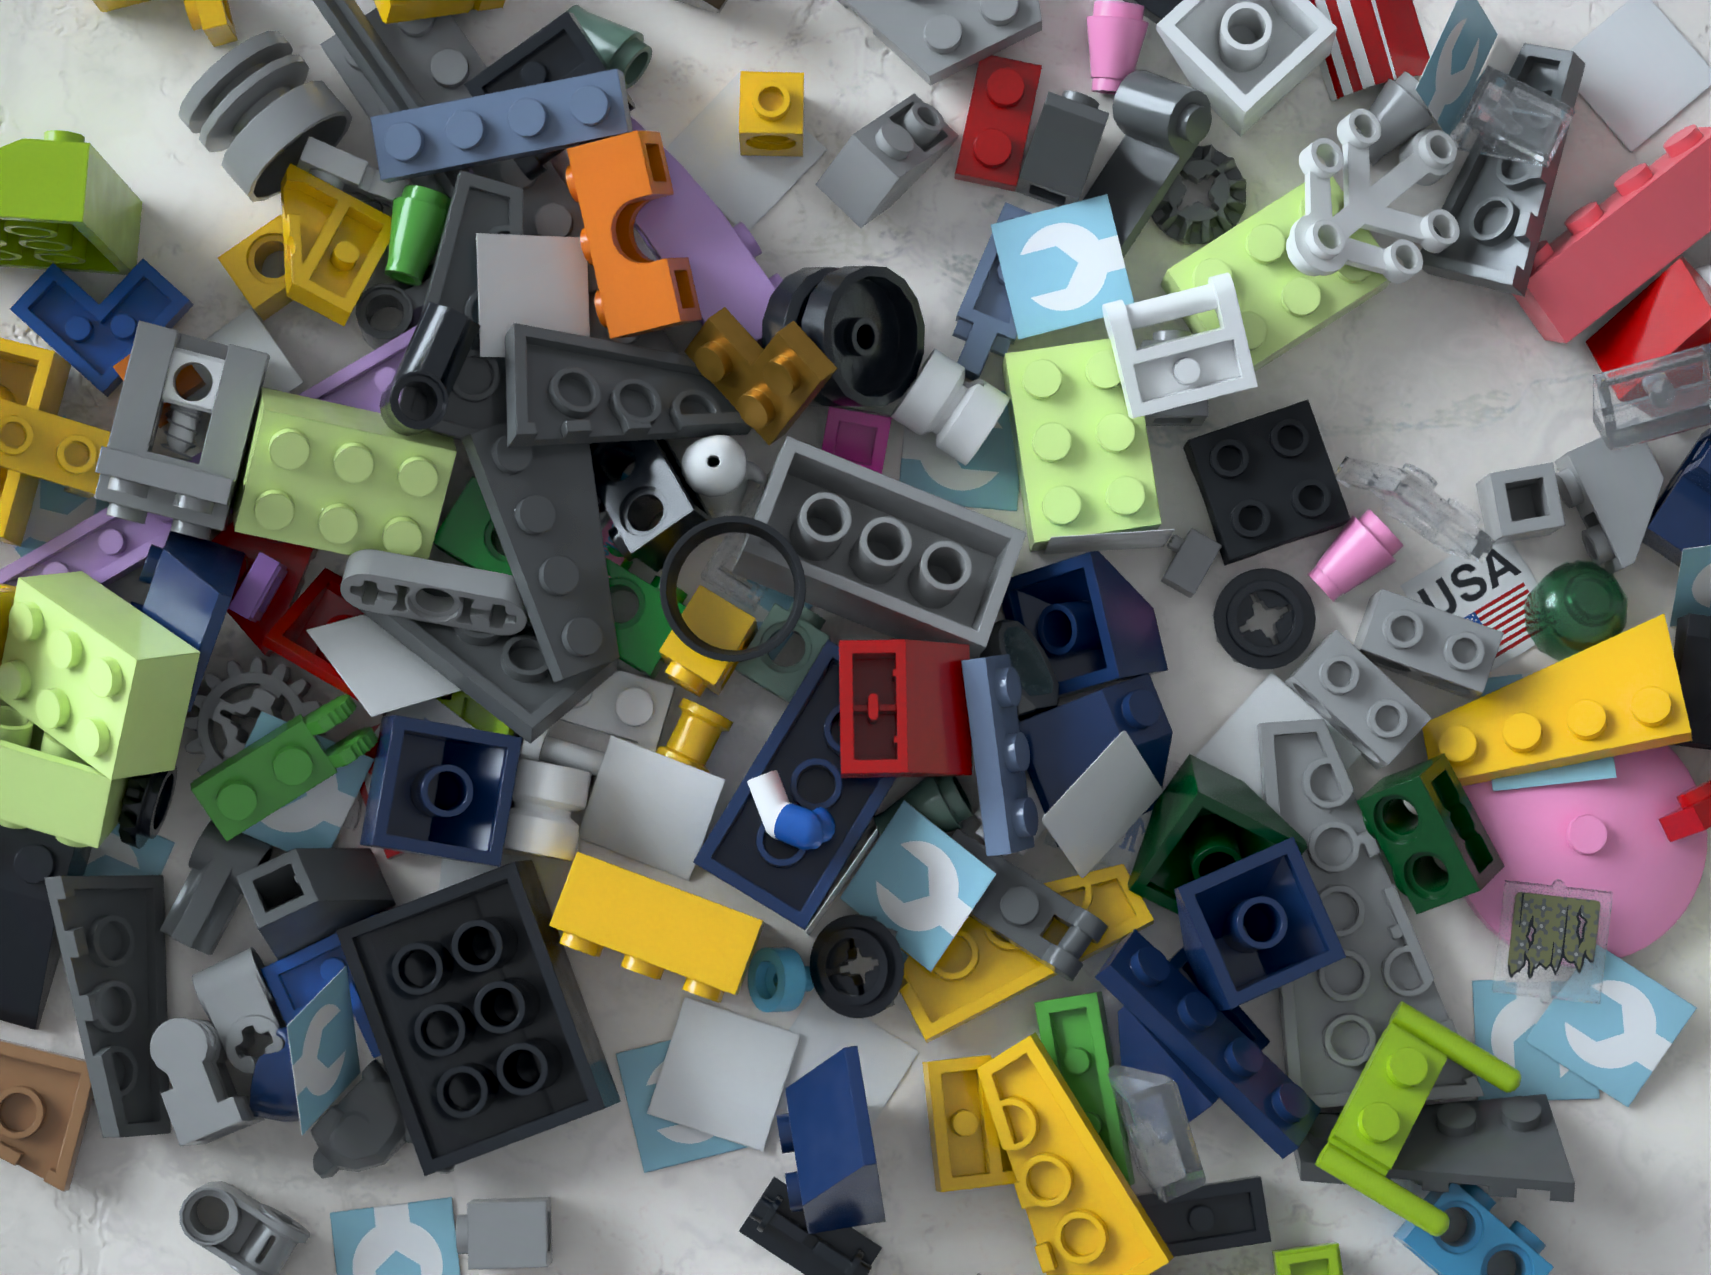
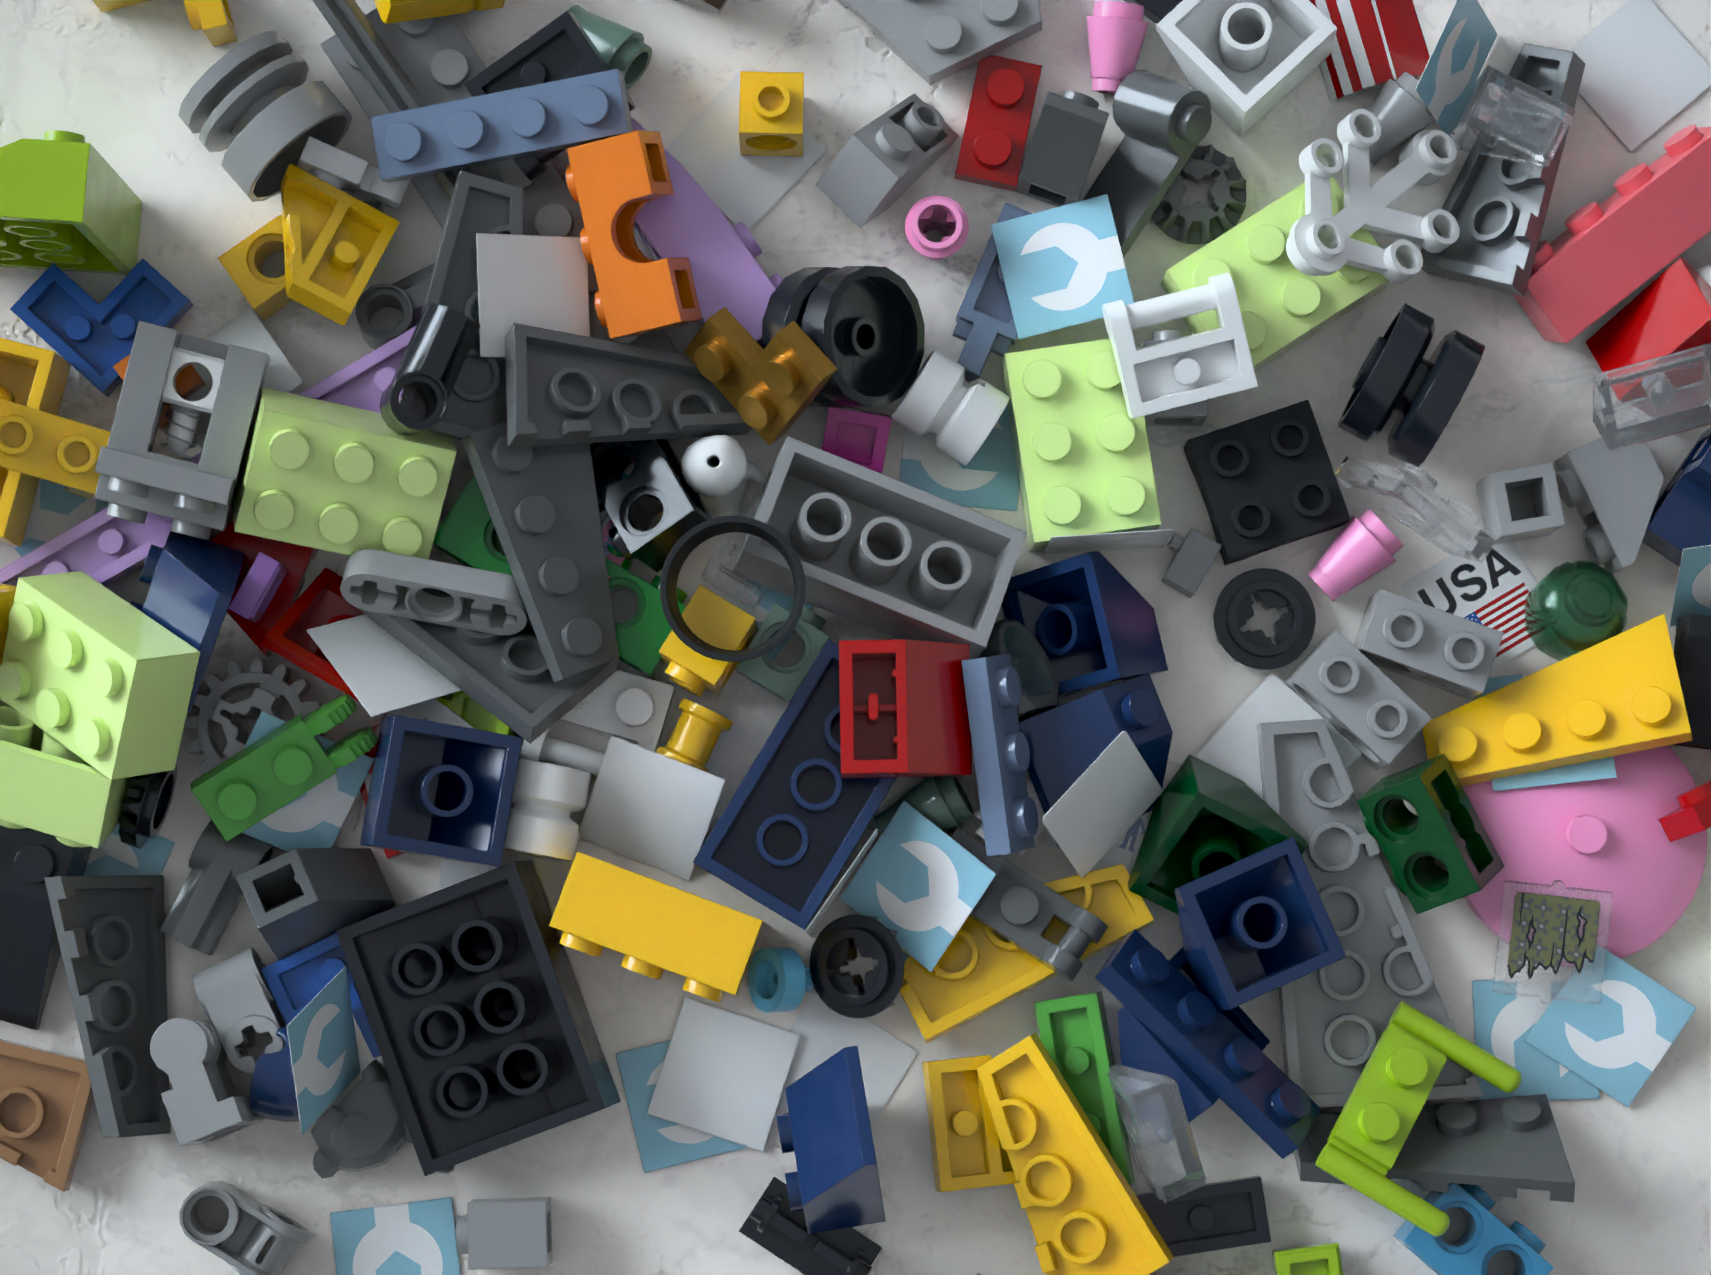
bright green cone [384,185,451,285] -> none
arm [747,770,835,850] -> none
none -> bright pink cone [905,195,969,260]
none -> black wheel [1338,303,1485,469]

